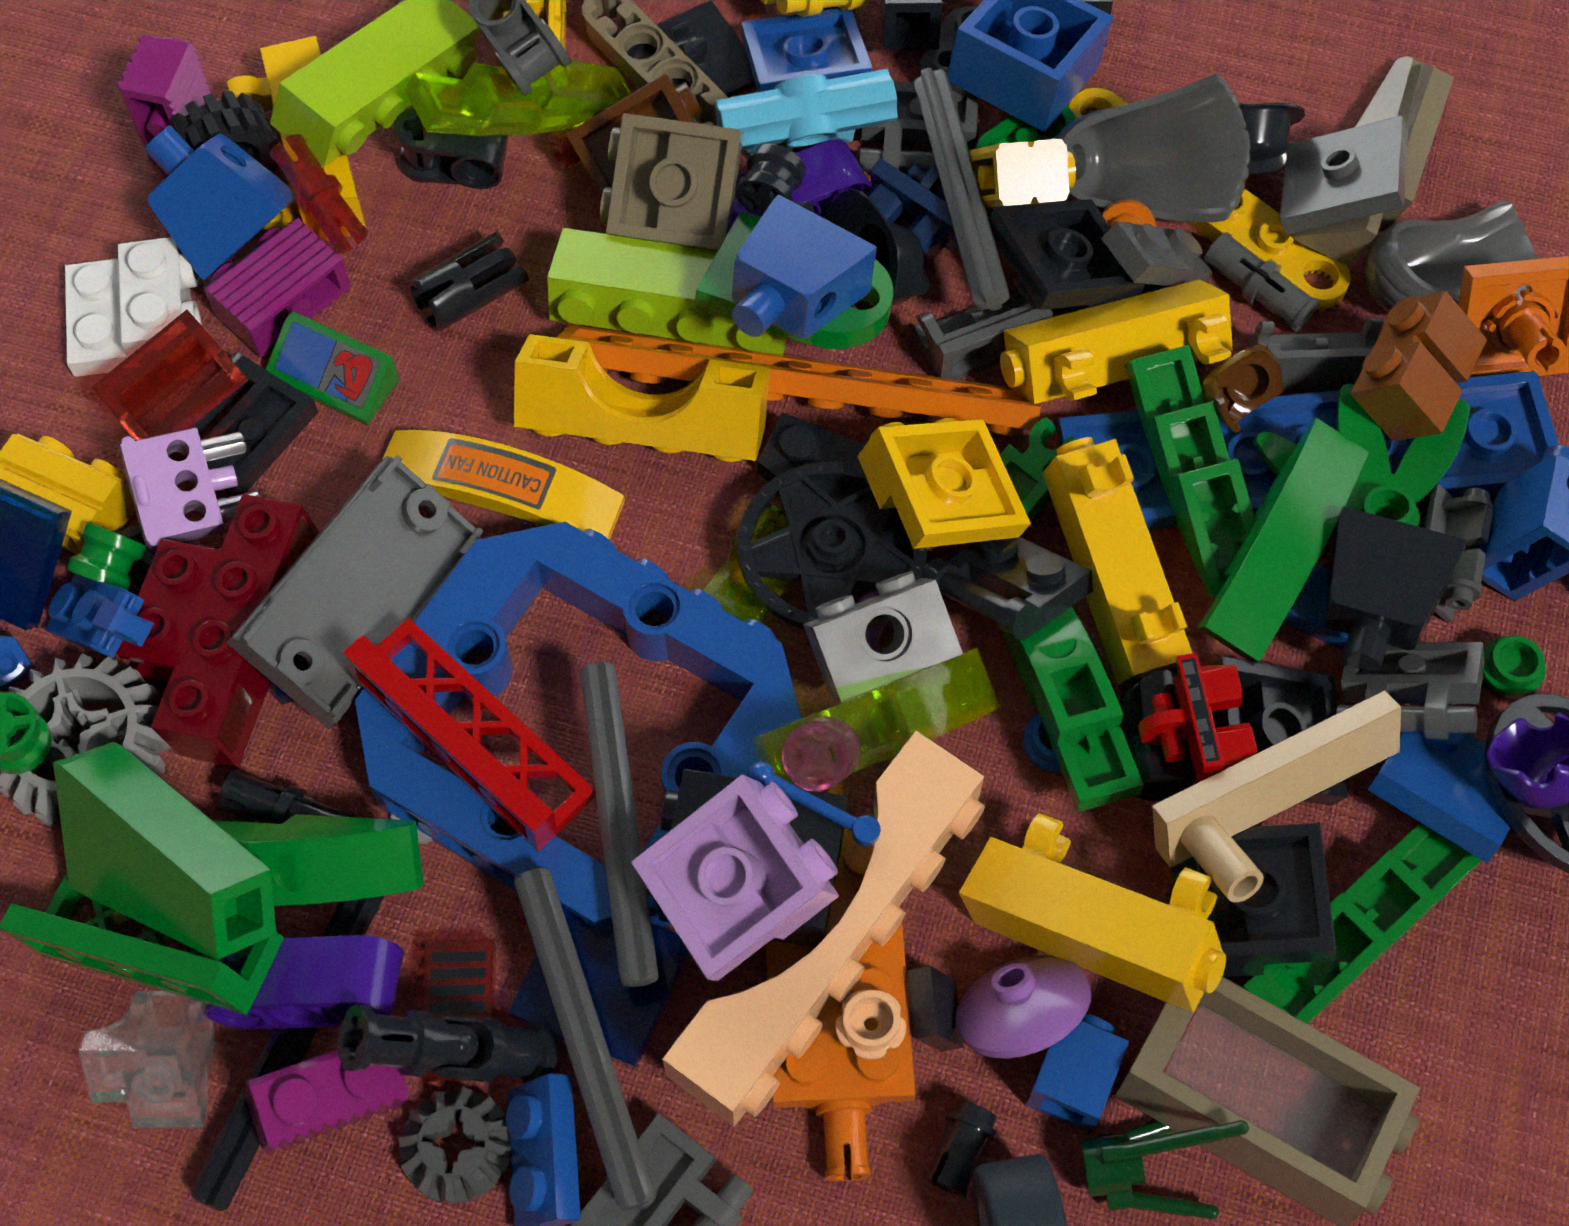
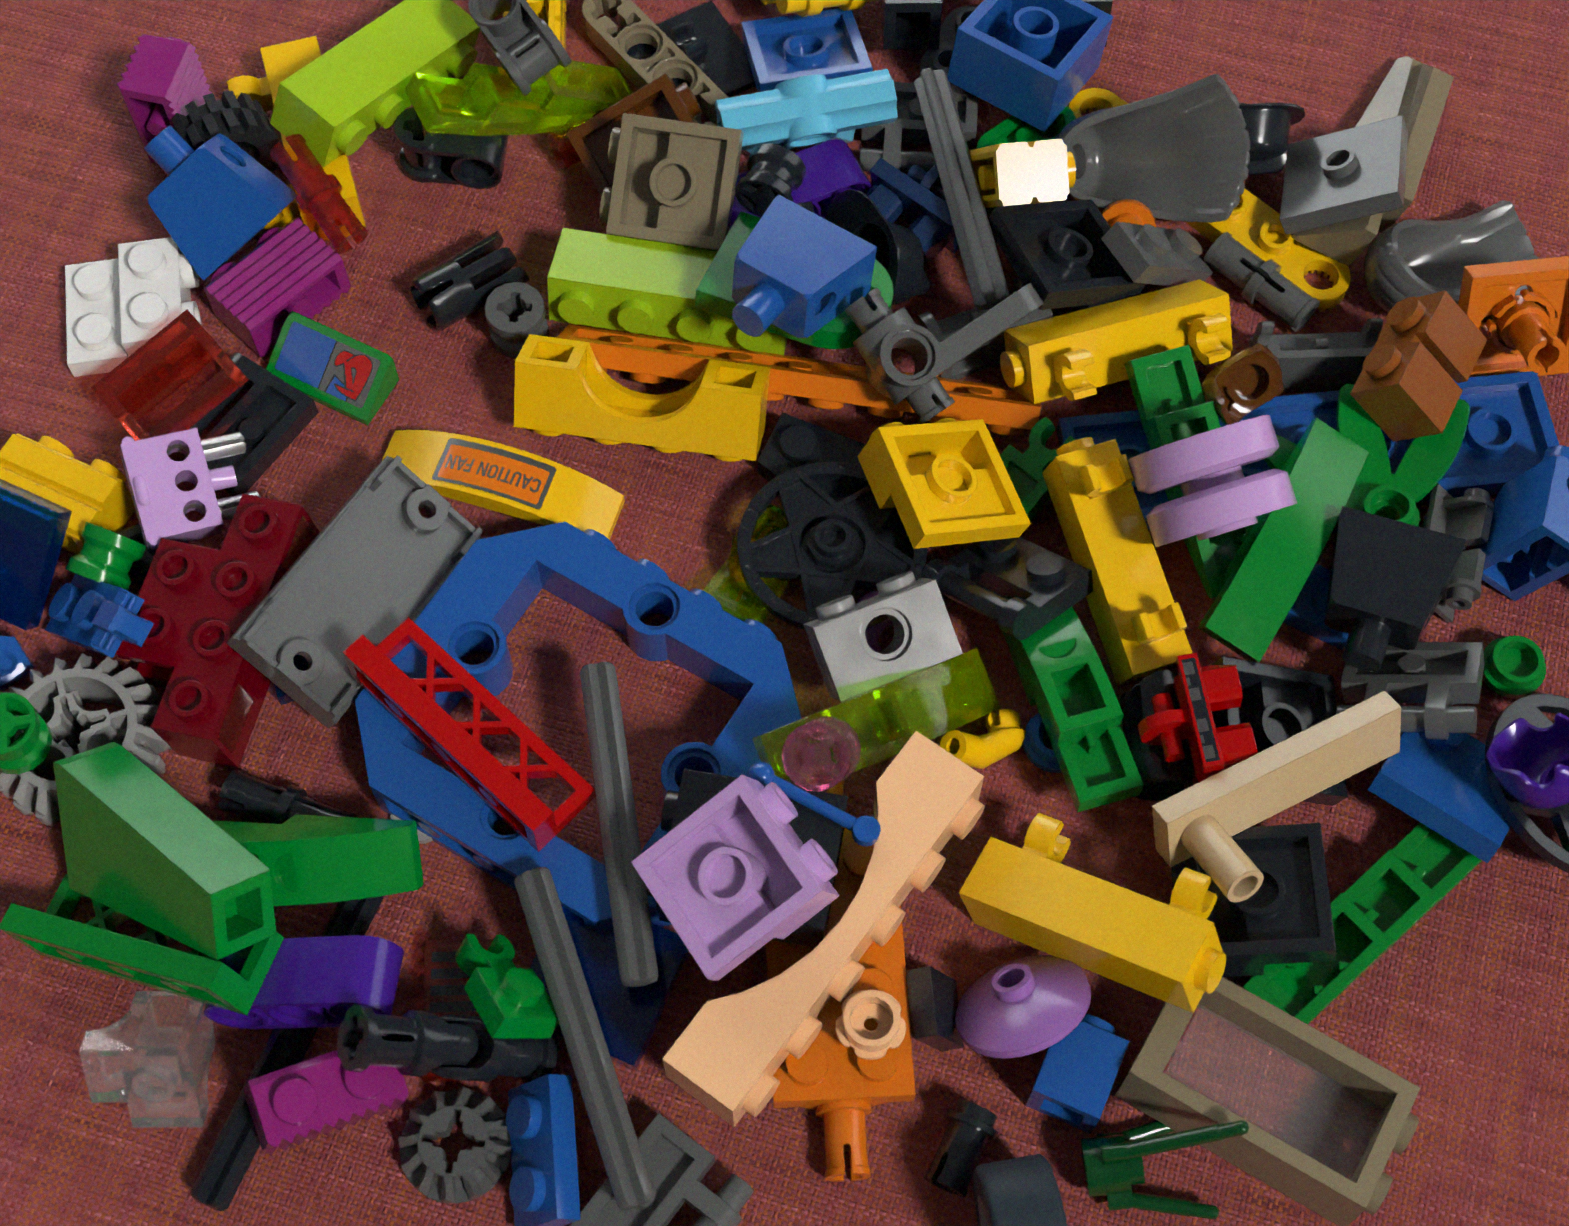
none -> green plate [455,934,559,1039]
none -> dark grey wheel [484,282,549,358]
none -> dark grey piece [844,283,1044,424]
none -> yellow arm [940,709,1026,769]
none -> lavender wheel [1128,415,1297,547]

